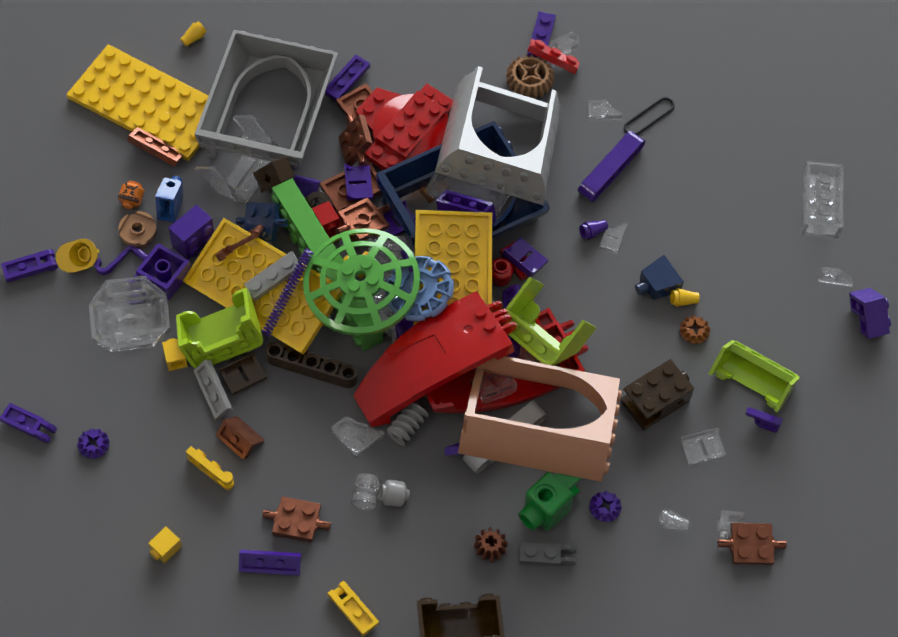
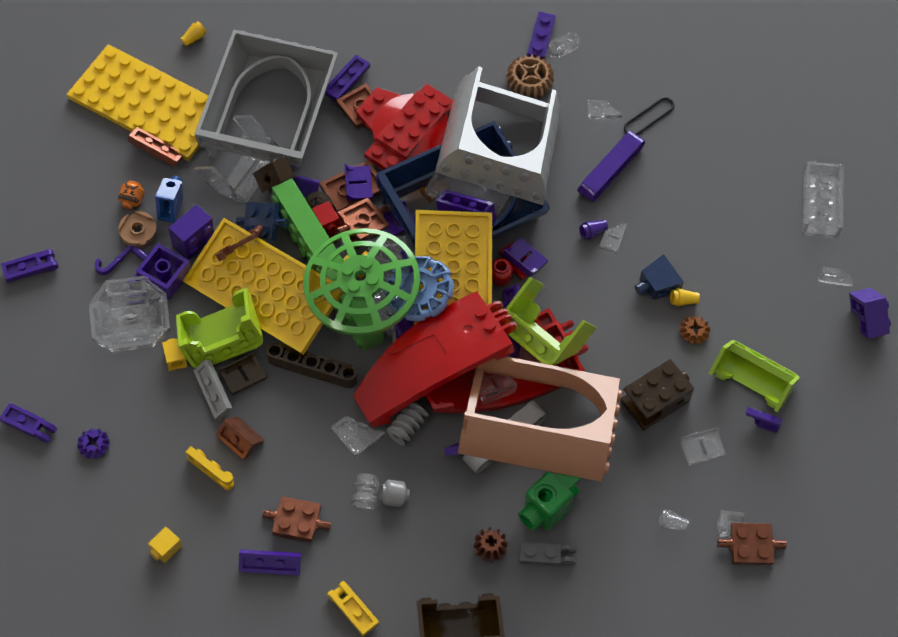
yellow piece [56,239,99,273] -> none
light grey plate [245,251,303,301] -> none
dark purple piece [261,248,314,338] -> none
copper plate [338,114,372,167] -> none
red plate [527,39,579,74] -> none
dark purple gear [589,491,622,522] -> none

